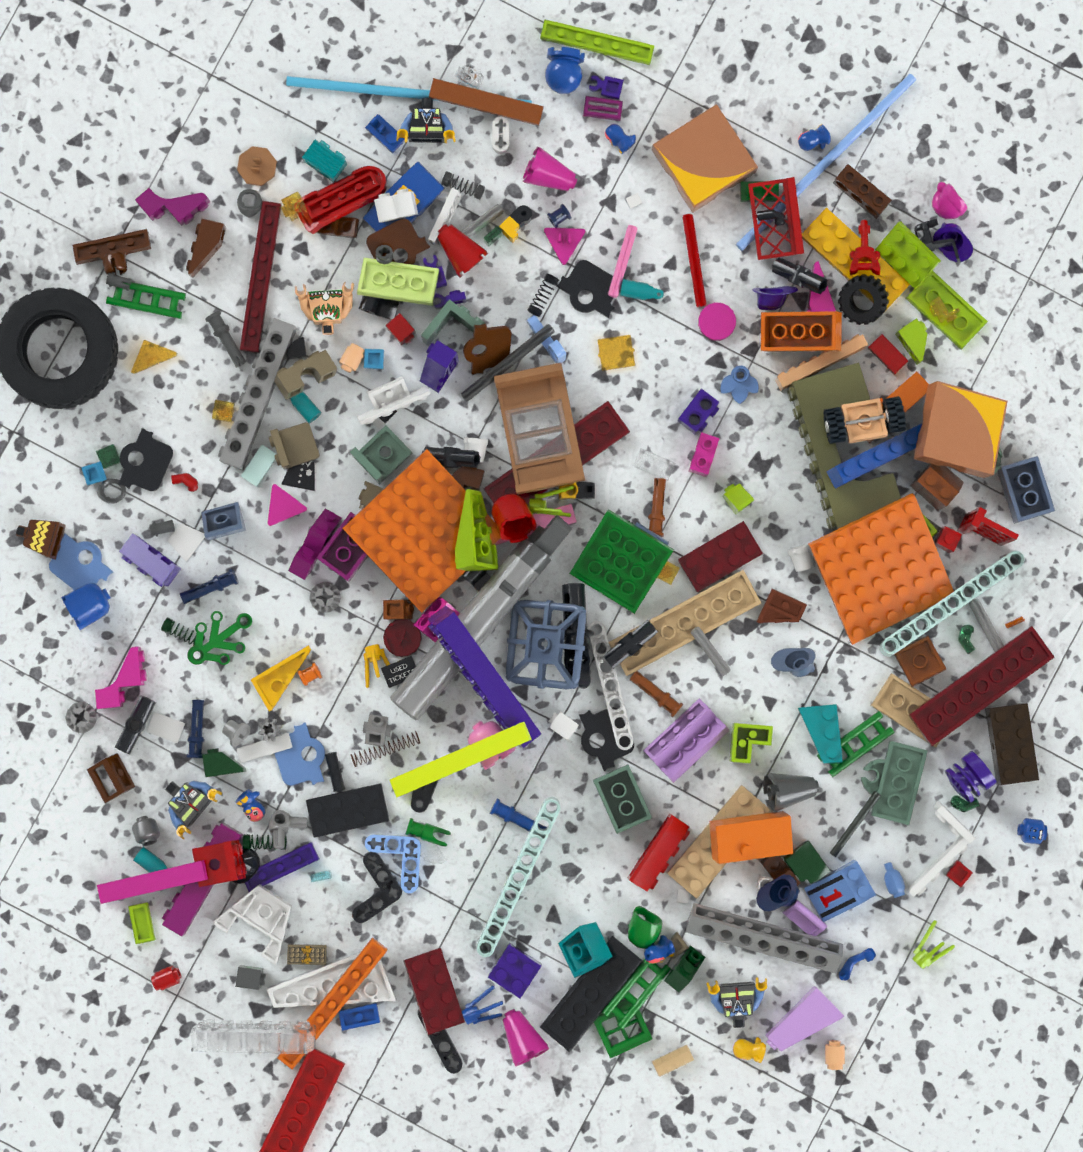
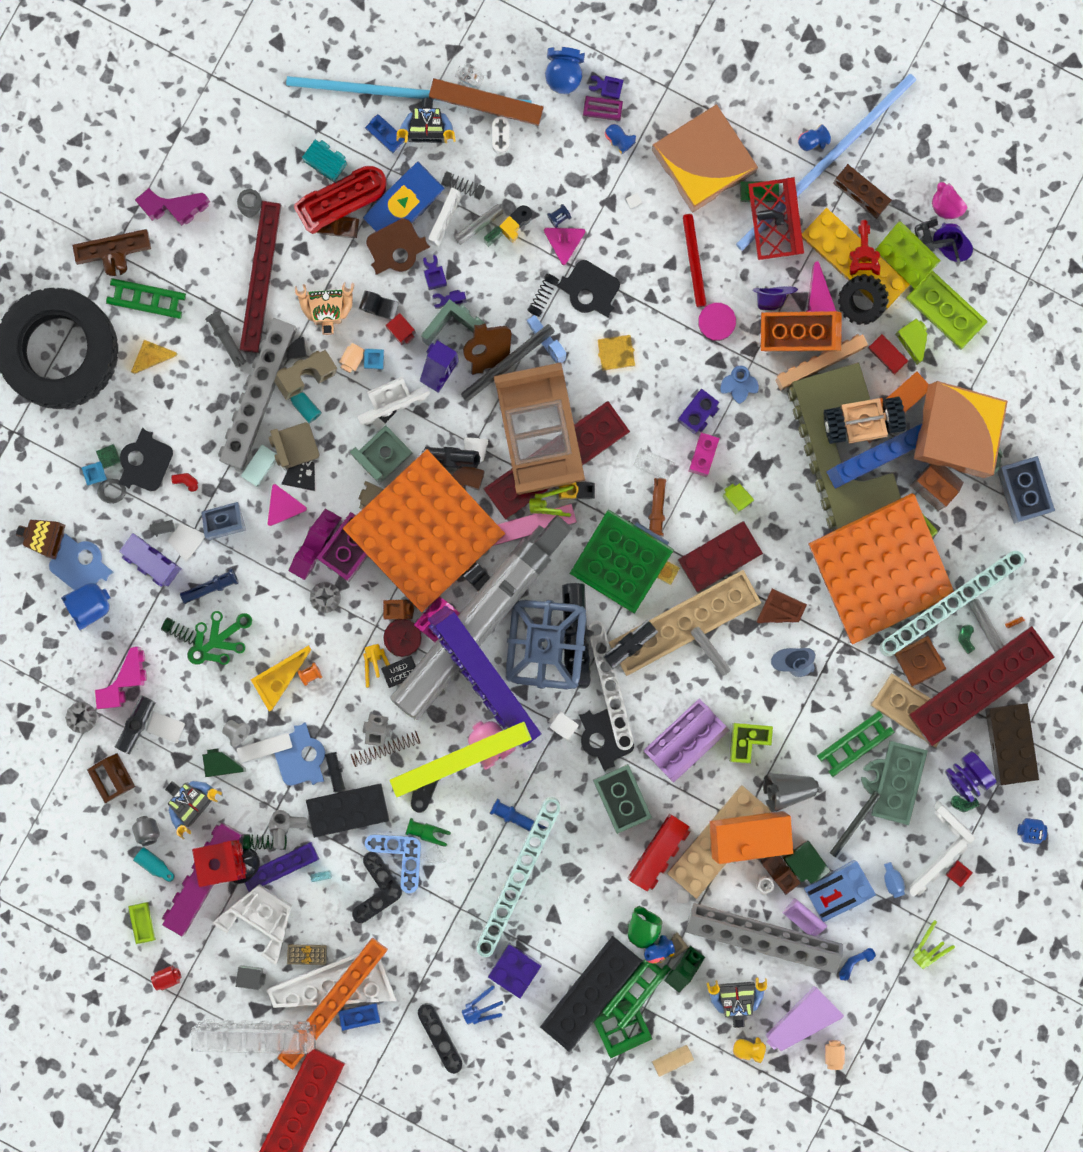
dark pink tile [97,860,208,904] -> none
dark grey pin [106,272,132,291] -> none
reddish brown slope [186,219,226,278] -> none
dark blue pin [186,700,205,758] -> none
clear yellow plate [212,400,235,423] -> none
blue animal [235,789,266,822] -> none
medium nougat piece [237,146,277,186] -> none
light grey gear [258,718,282,742] -> none
clear yellow bracket [281,192,306,221] -> none
yellowish green tile [357,258,439,306] -> none
white brick [374,189,418,223] -> none
dark grey bush [376,245,393,264] -> none
dark red plate [403,948,465,1035] -> none
red cone [437,224,488,278] -> none
lime wedge [455,489,498,571] -> none
red cylinder [491,494,537,543] -> none
dark pink cone [503,1009,549,1066] -> none
dark pink cone [523,146,577,191] -> none
lime tile [540,19,655,65] -> none
teal slope [558,922,613,978] -> none
bright pink axle [608,225,637,298] -> none
teal piece [620,279,664,300] -> none
dark orange pin [629,671,683,718] -> none
dark blue piece [756,875,800,912] -> none
black piece [772,257,828,295] -> none
white piece [787,544,815,572] -> none
teal wing [798,704,843,764] -> none
clear yellow bracket [929,297,960,323] -> none
red brick [934,526,962,553] -> none
red fence [957,507,1019,546] -> none

